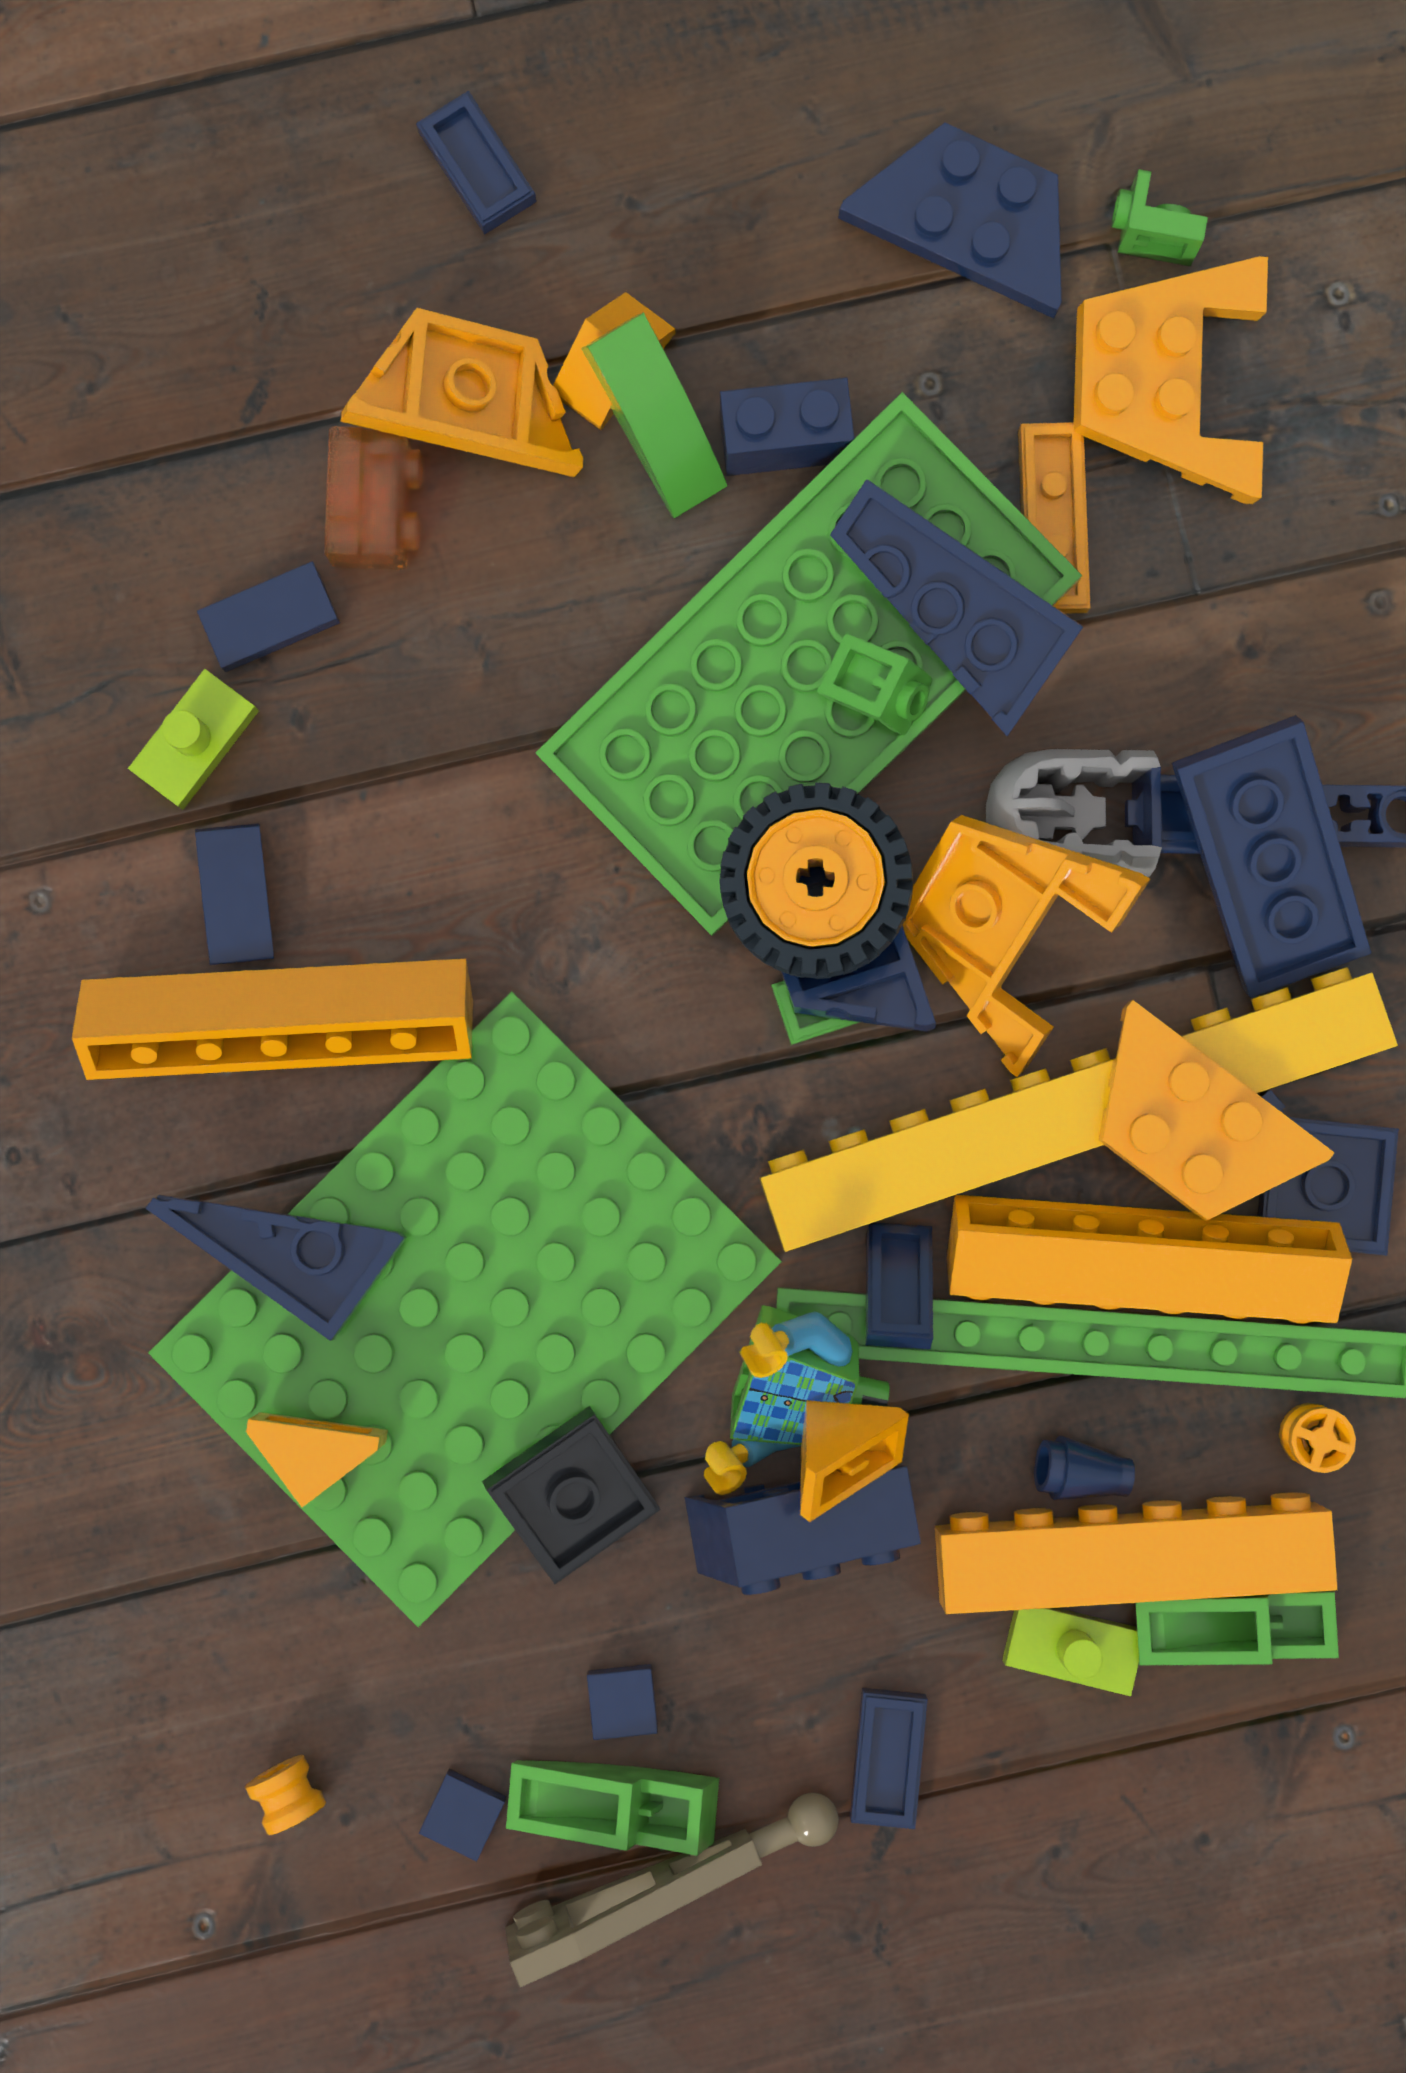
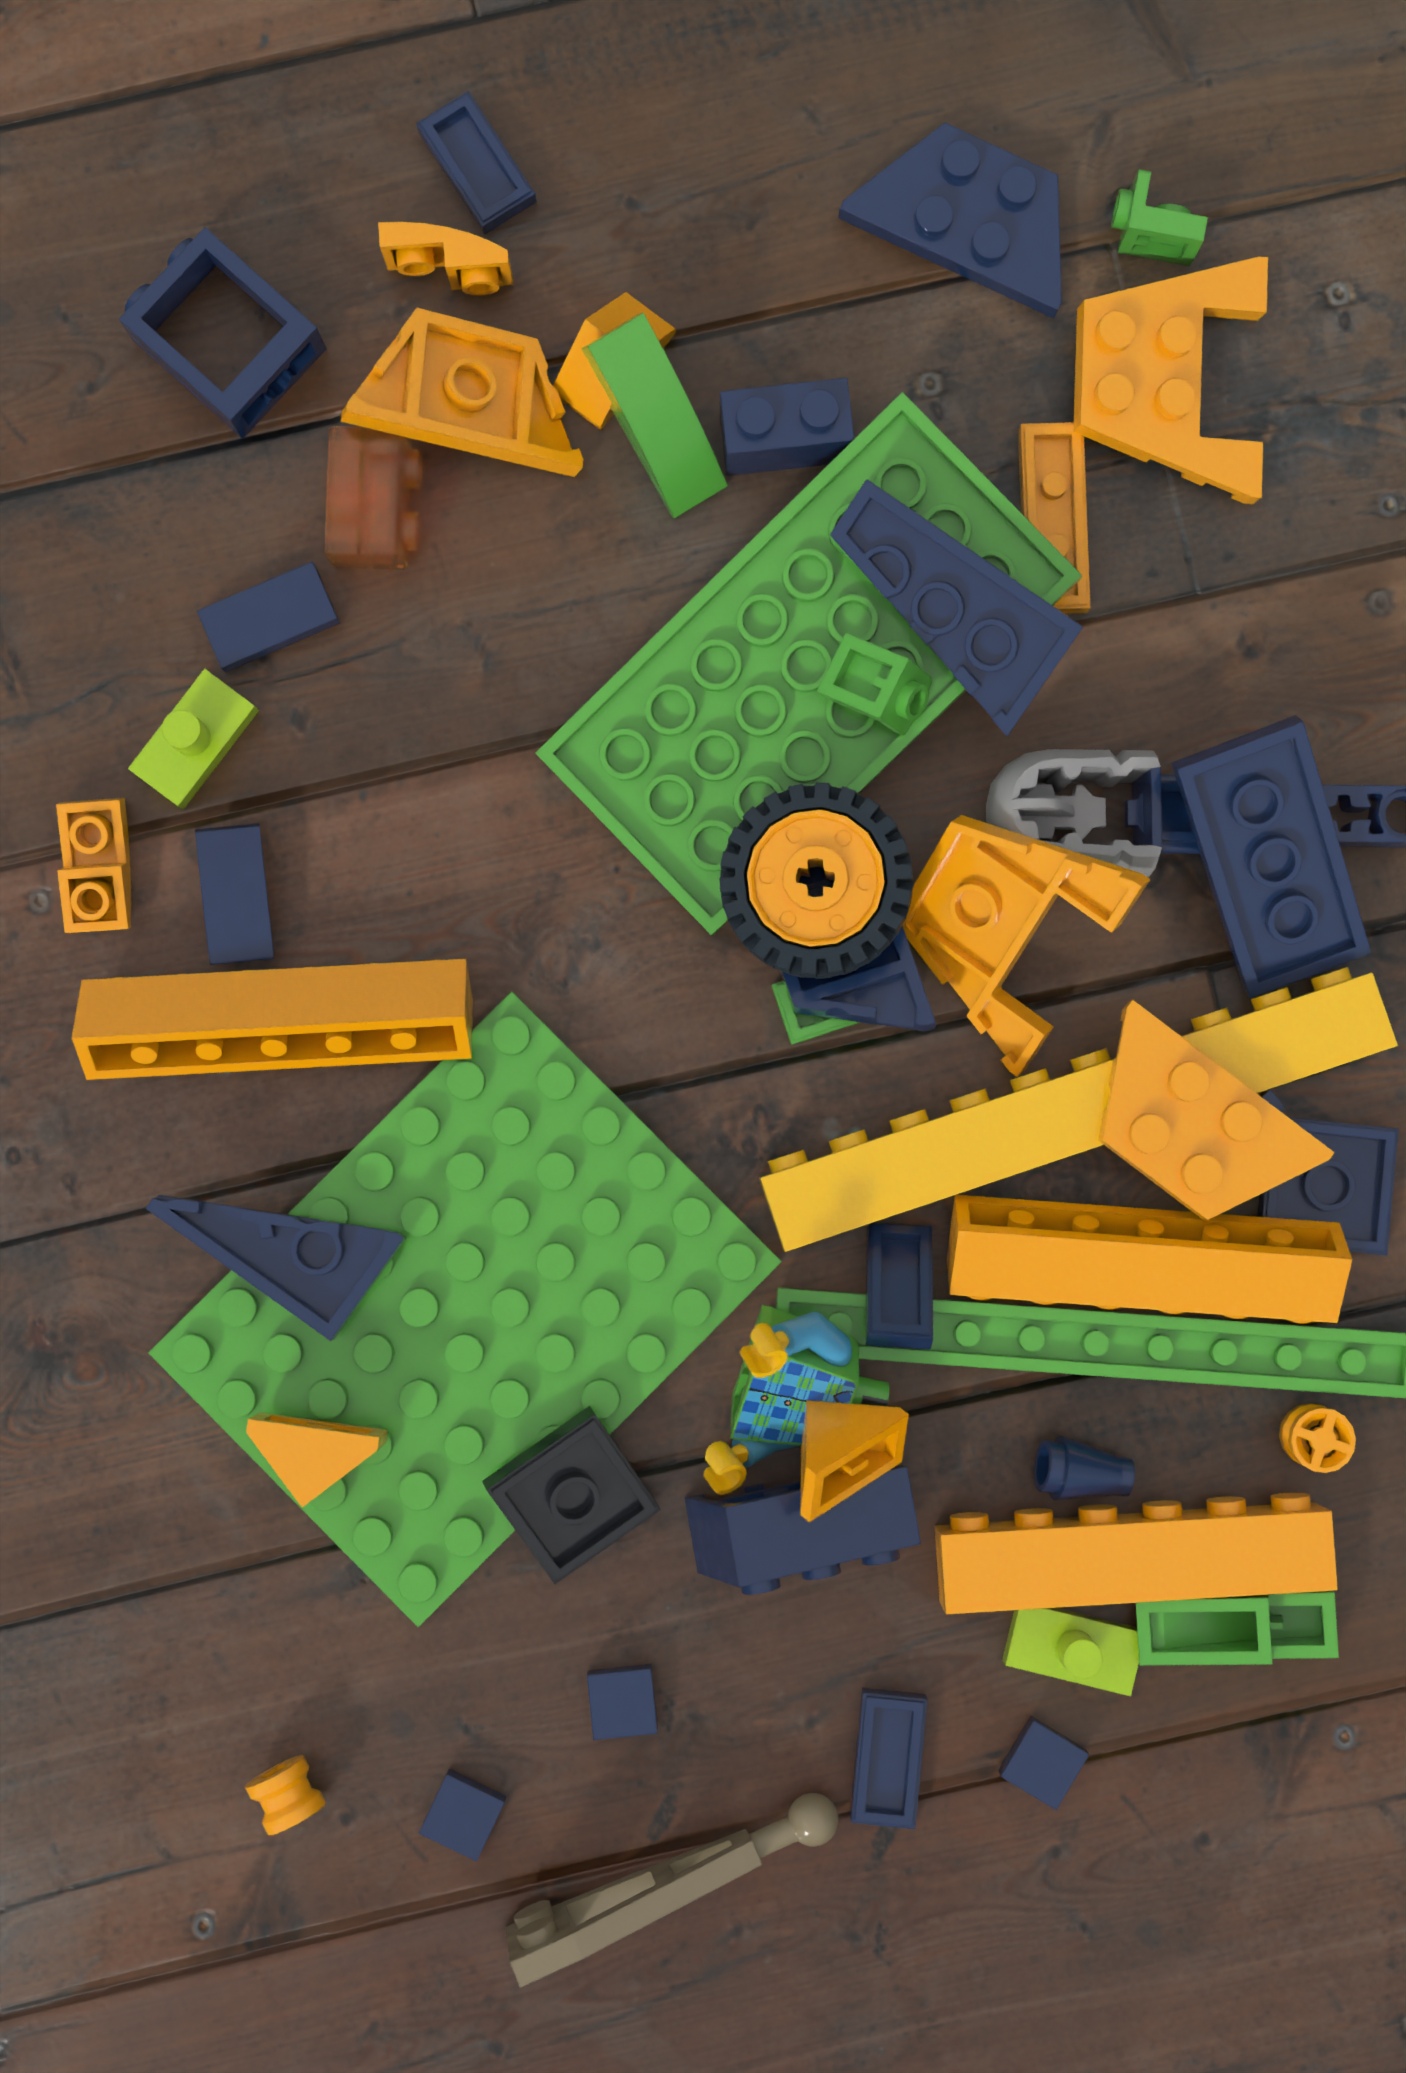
bright green slope [506,1760,719,1856] -> none
none -> light orange slope [56,798,131,933]
none -> dark blue window [118,227,327,439]
none -> light orange slope [378,222,513,296]
none -> dark blue tile [998,1716,1089,1810]

